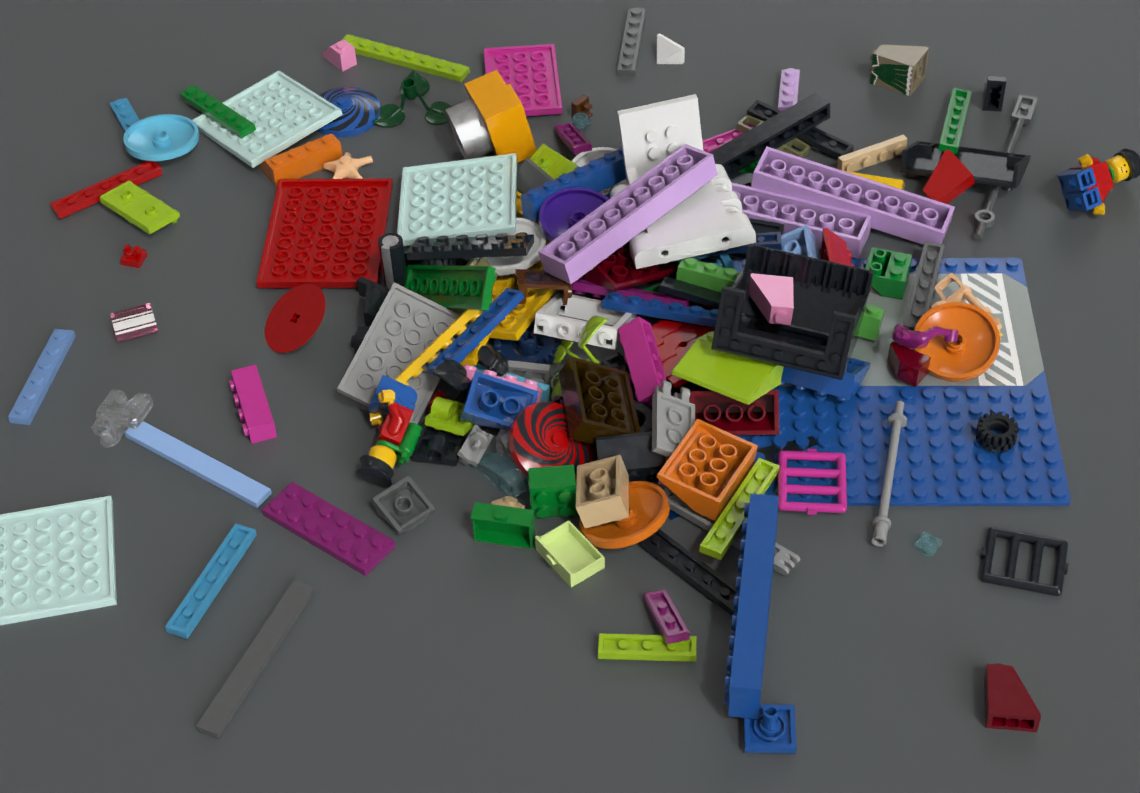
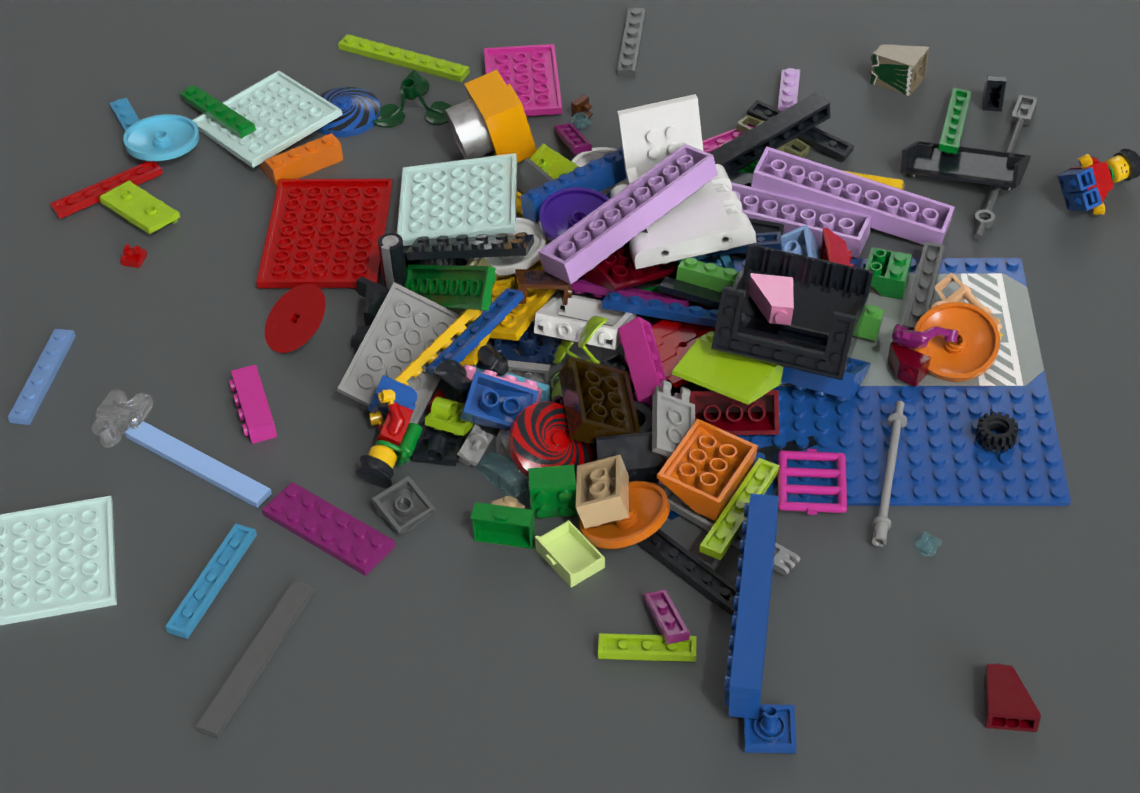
slope [110,303,158,342] -> none
bright pink slope [322,40,357,72] -> none
light nougat animal [323,152,373,179] -> none
white slope [657,33,685,64] -> none
tan plate [837,134,908,172] -> none
red slope [923,149,975,204] -> none
black bar [980,527,1069,596] -> none

